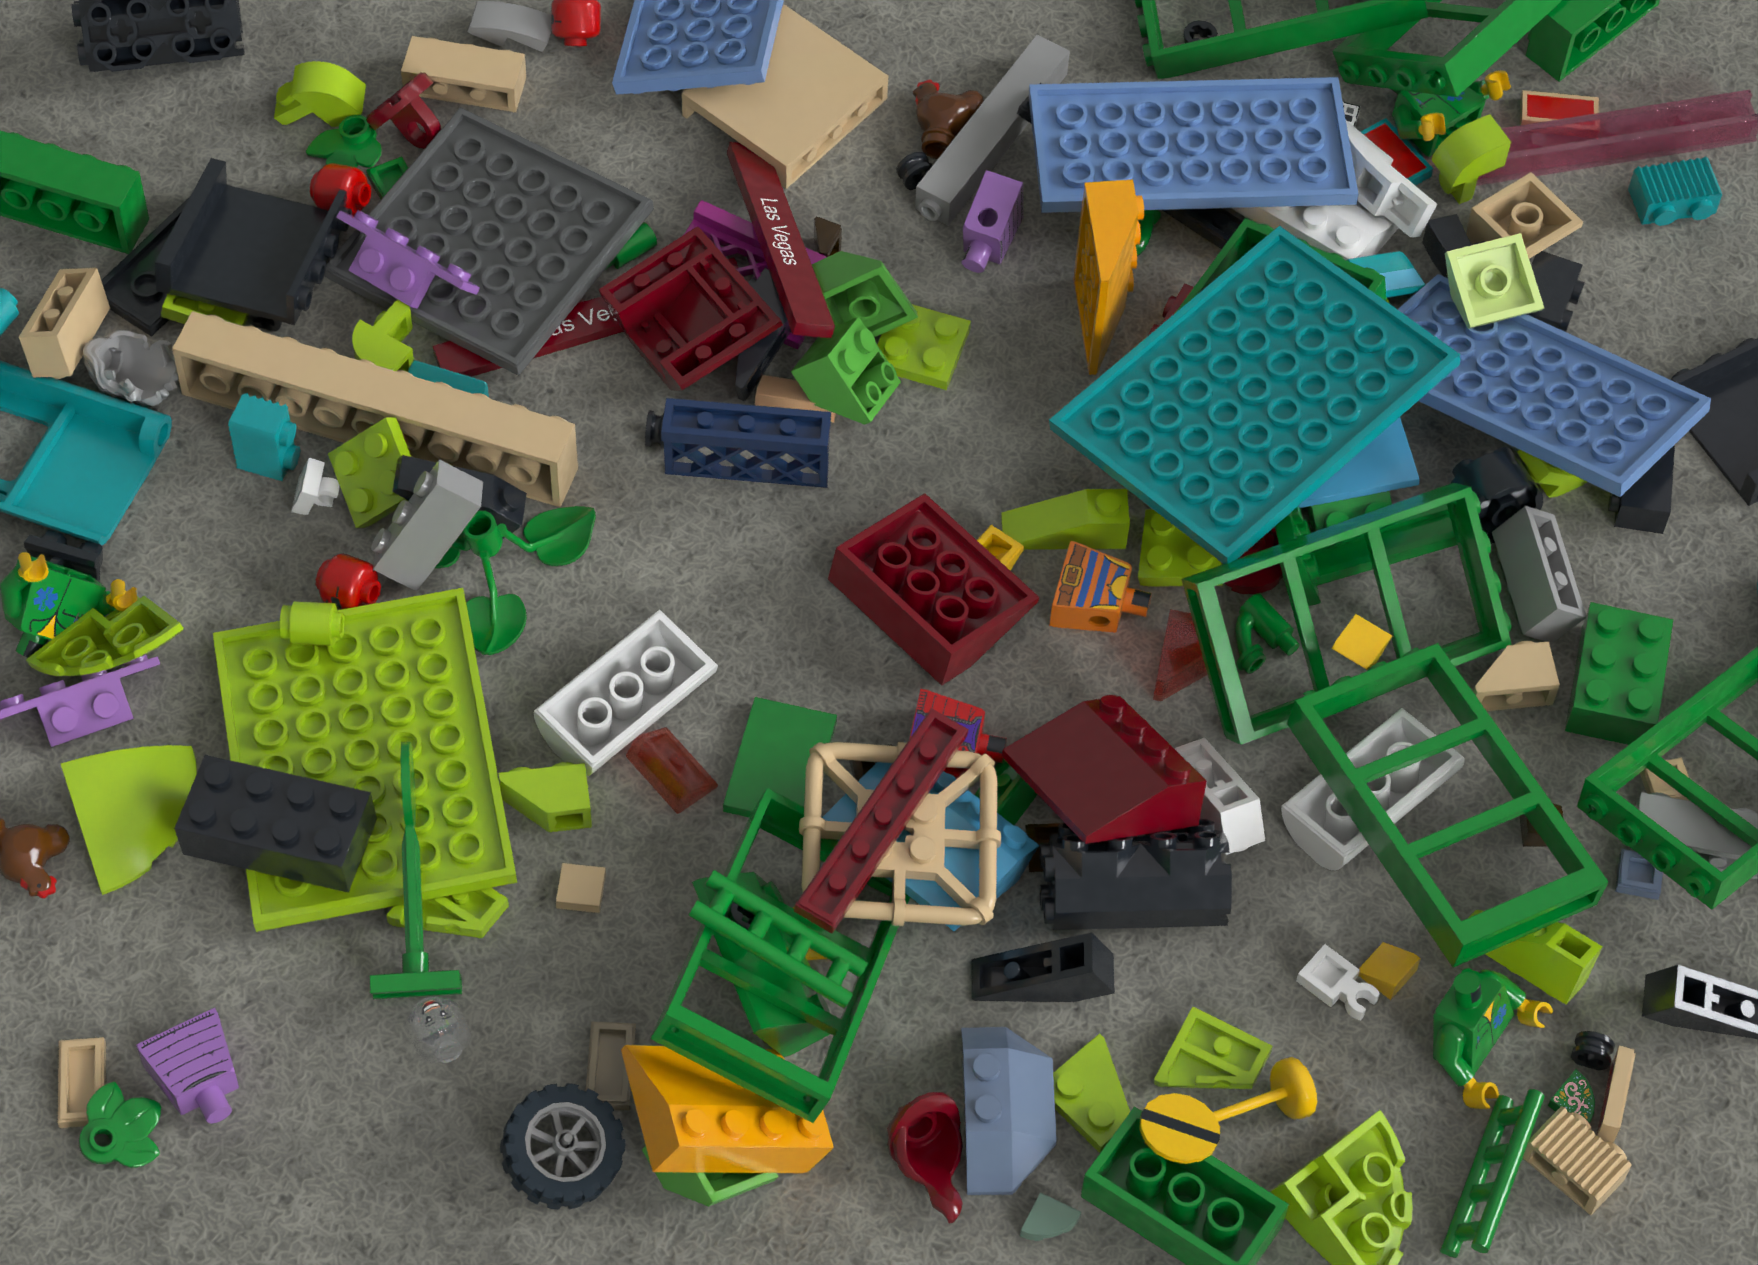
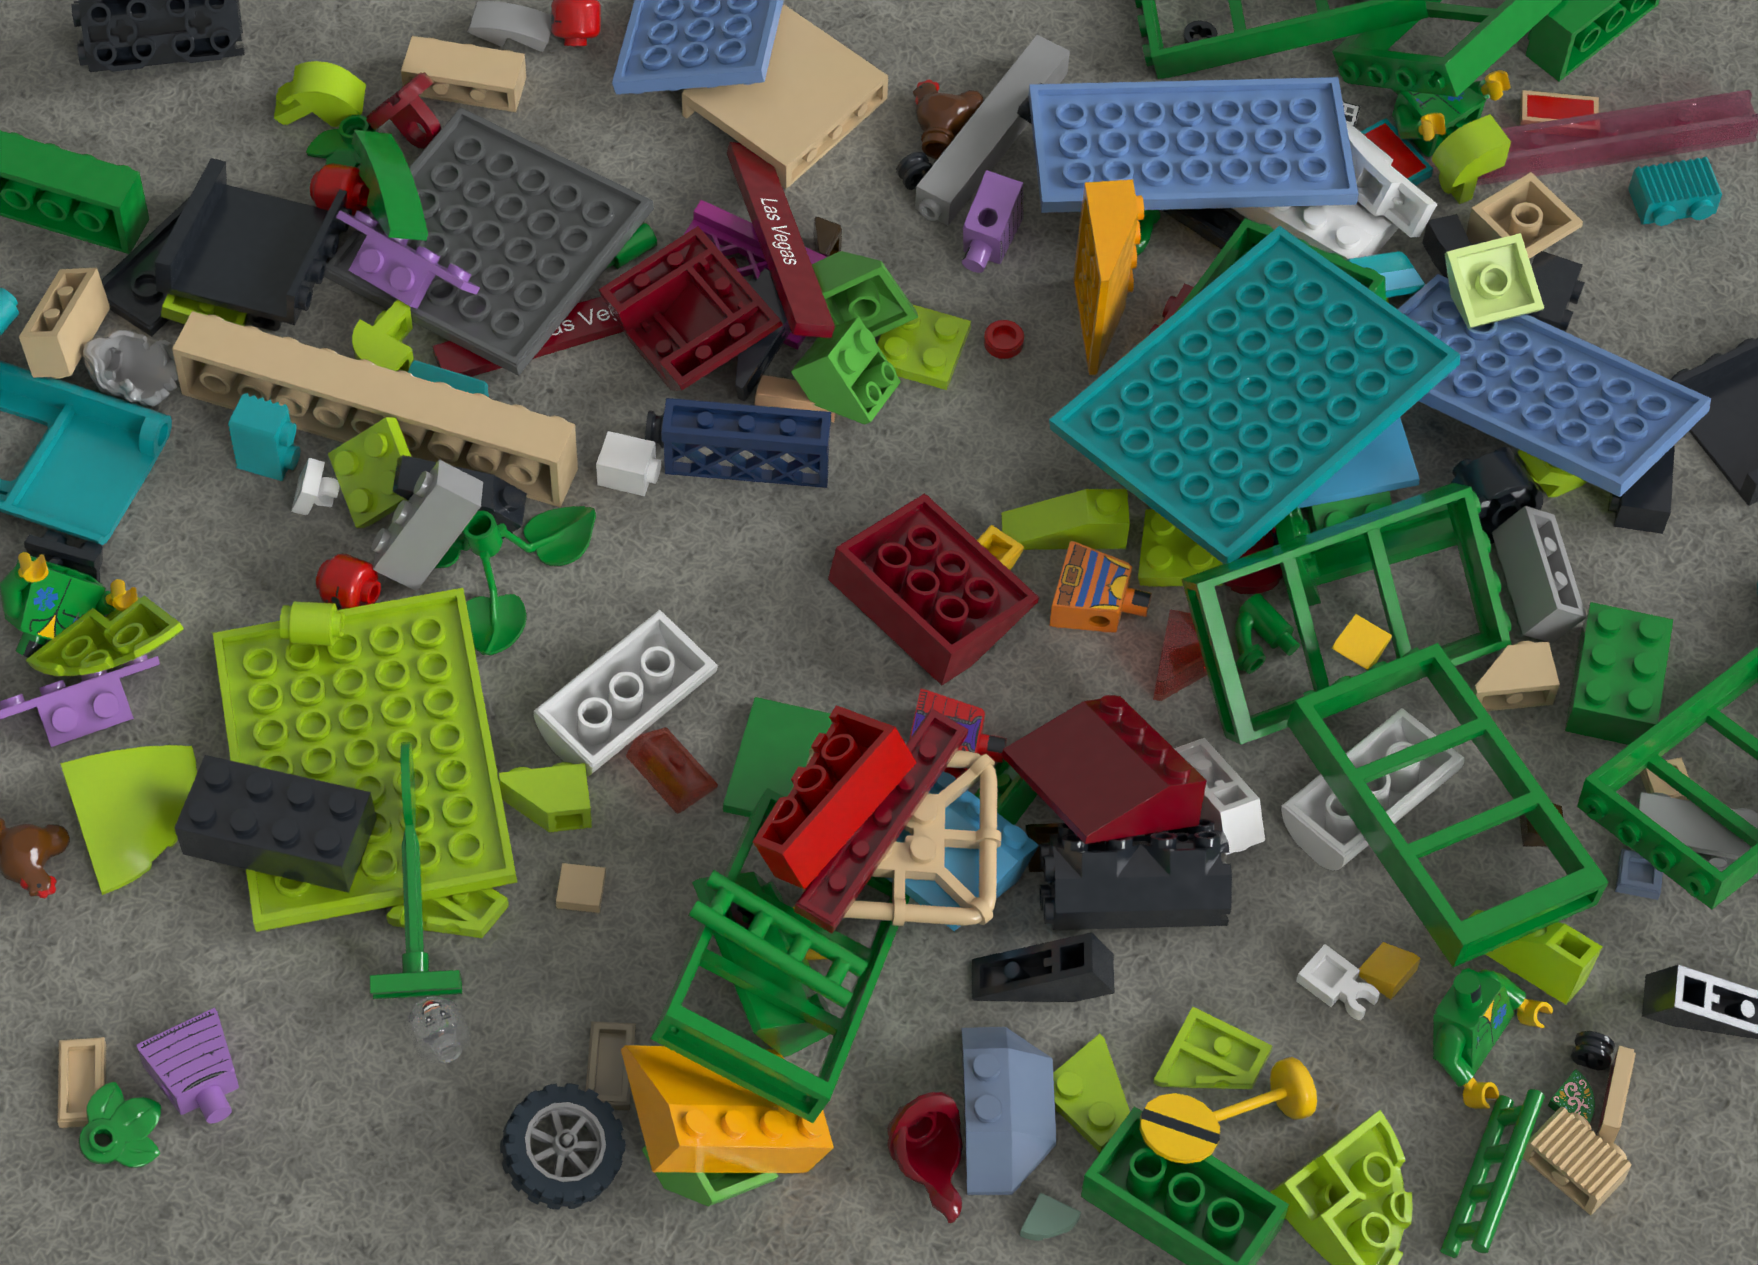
none -> green slope [351,130,428,241]
none -> white brick [596,431,661,496]
none -> red wedge [753,705,917,890]
none -> red tile [984,320,1024,359]

